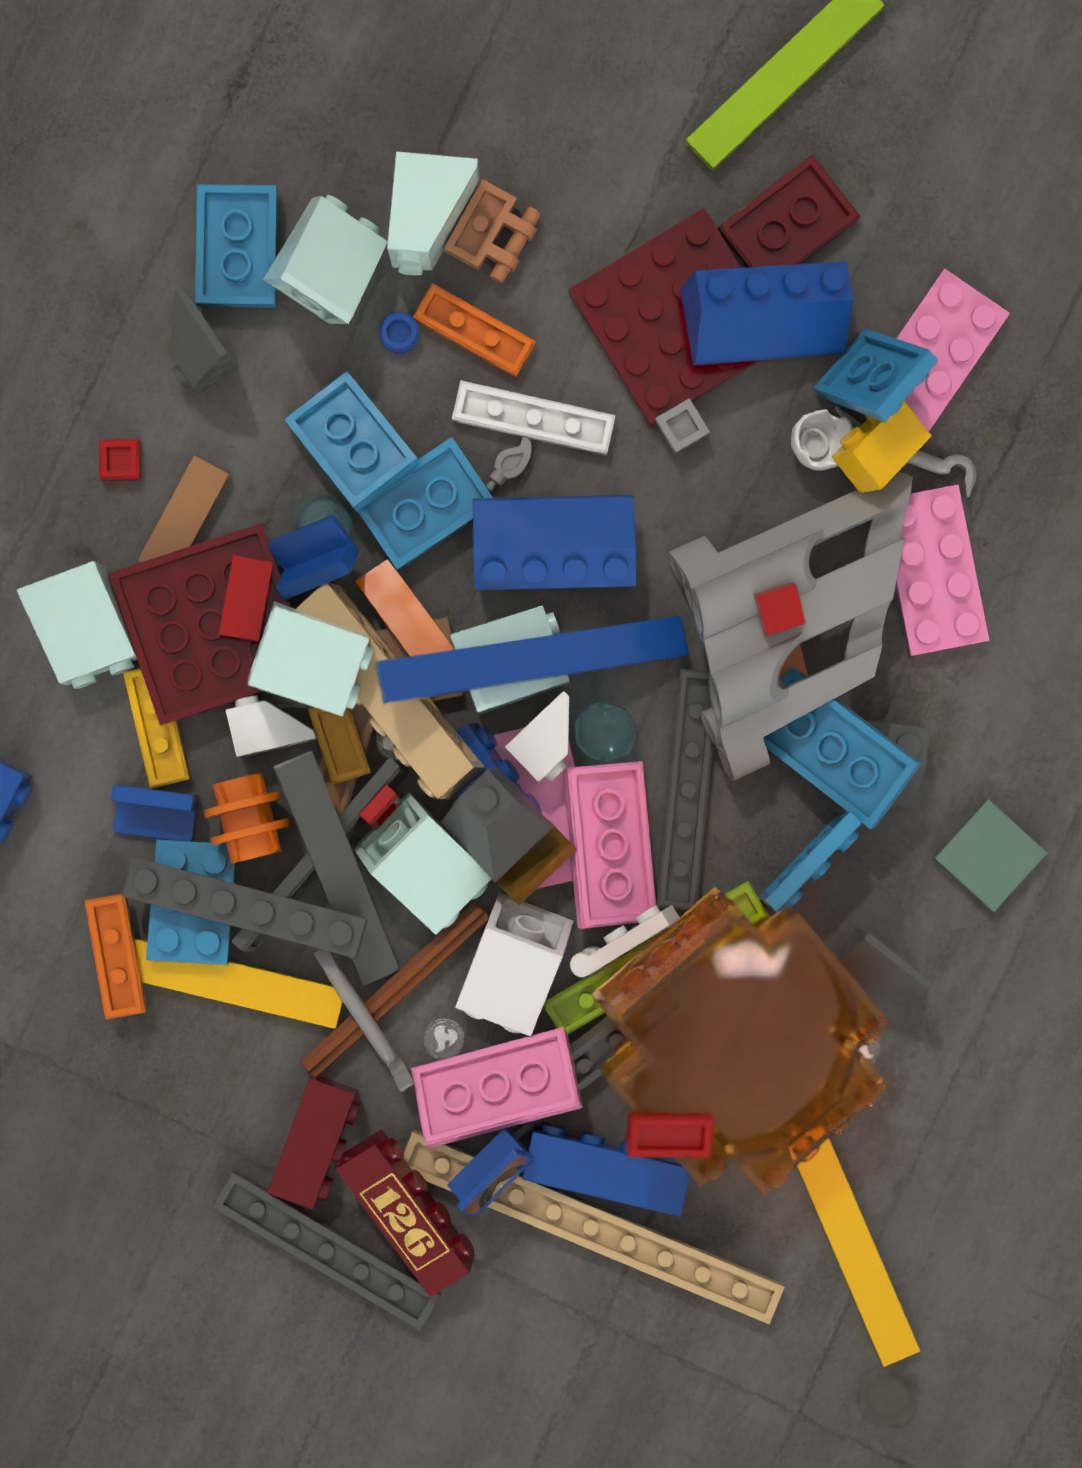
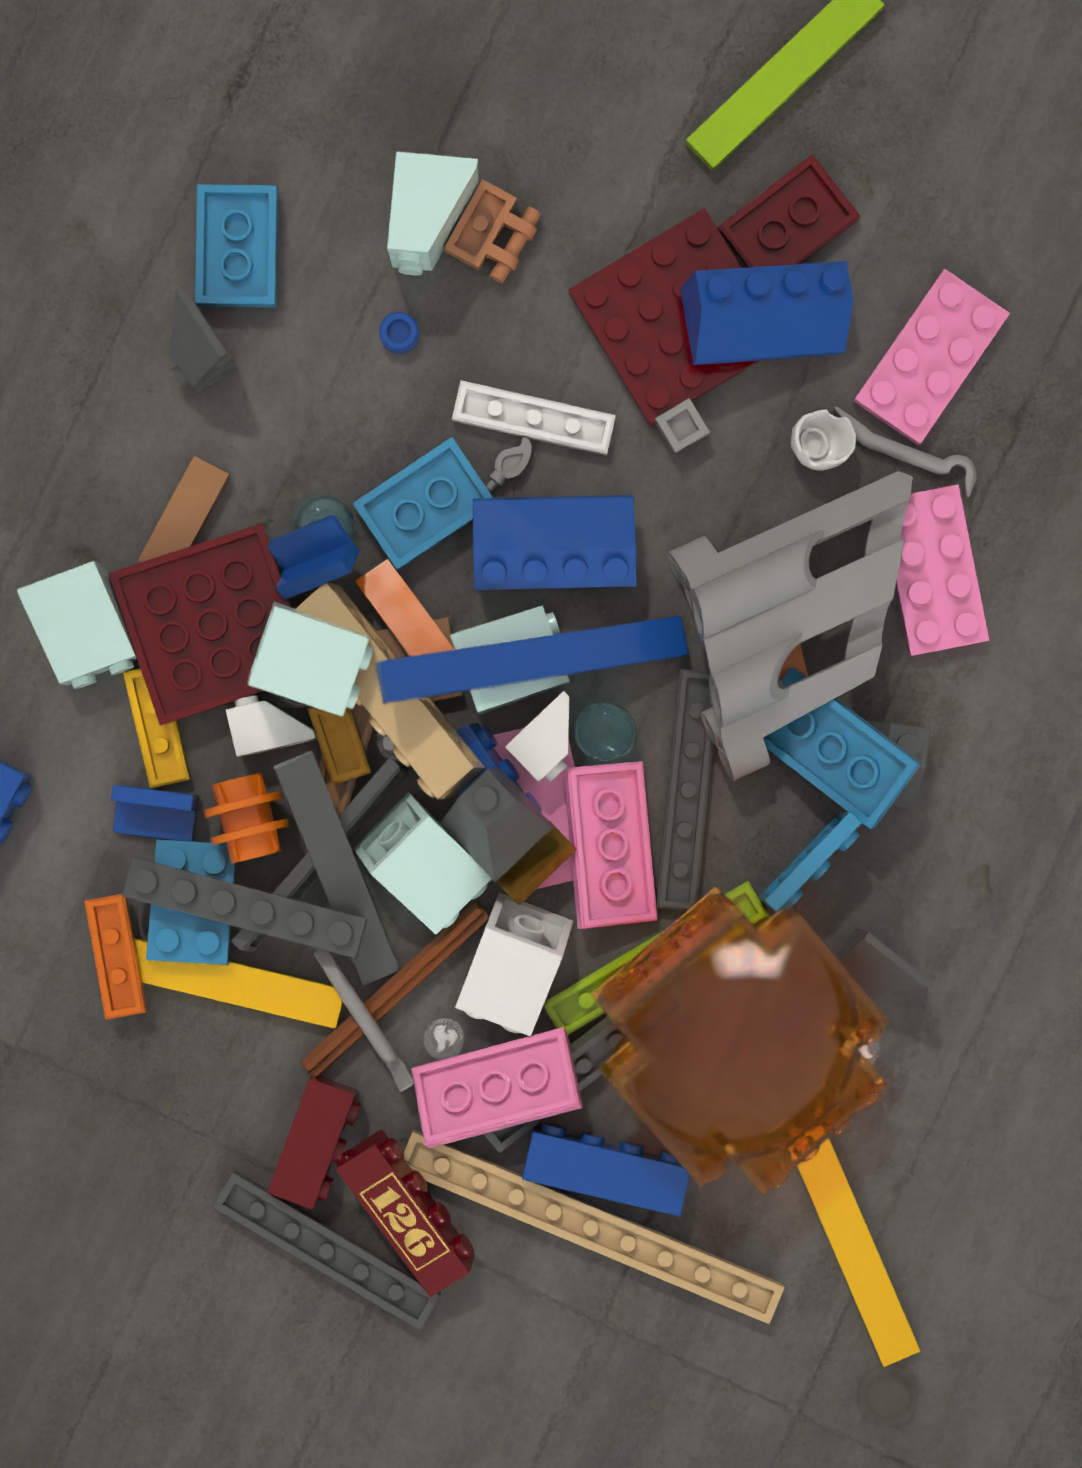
red tile [99,439,142,481] -> none
red tile [219,555,273,642] -> none
light aqua slope [263,195,388,324] -> none
dark azure plate [284,371,420,512] -> none
red tile [359,785,401,831] -> none
orange tile [413,283,536,378] -> none
blue panel [447,1128,535,1216] -> none
white plate [570,905,681,977] -> none
red tile [625,1112,714,1158] -> none
red tile [754,582,806,636] -> none
dark azure plate [813,329,939,422] -> none
yellow brick [832,401,932,493] -> none
sand green tile [933,799,1047,912] -> none

